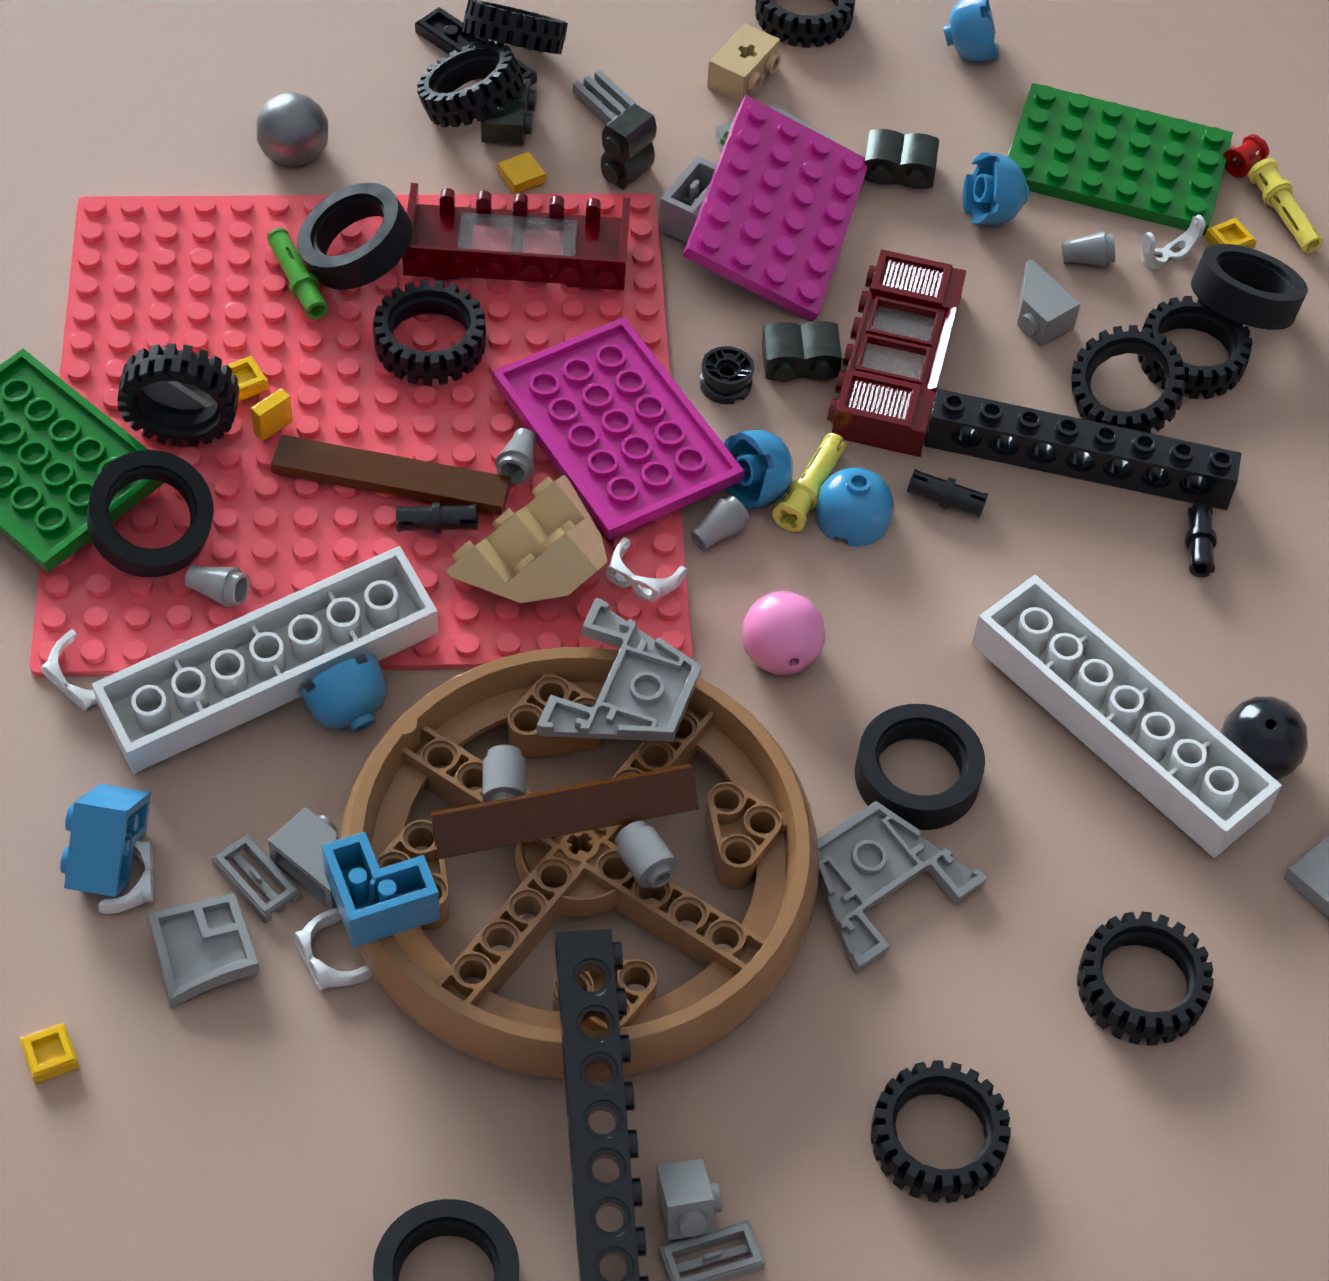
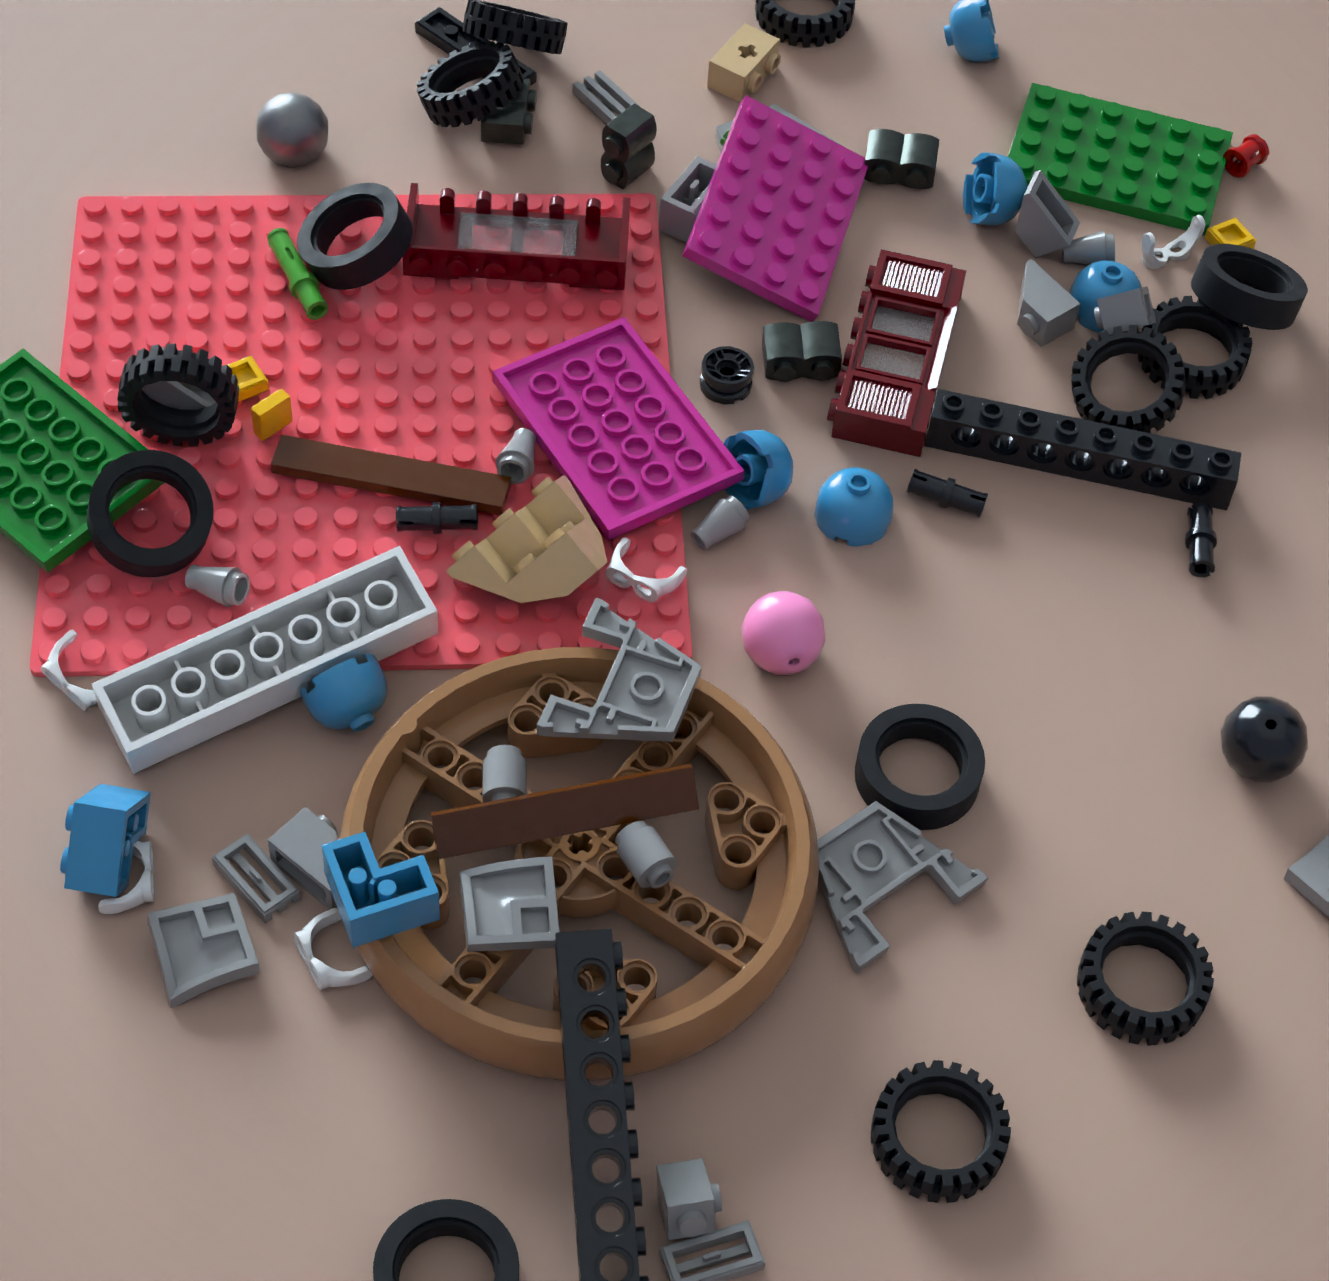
yellow tile [19,1023,80,1084] -> none
black tyre [373,280,486,386] -> none
yellow tile [497,151,546,194] -> none
light yellow pin [772,433,847,532] -> none
white brick [972,575,1282,859] -> none
light yellow pin [1248,158,1323,254] -> none
none -> light grey plate [459,856,559,952]
none -> light grey slope [1015,170,1080,258]
none -> dark azure cylinder [1069,260,1142,333]
none -> light grey brick [1094,286,1156,335]

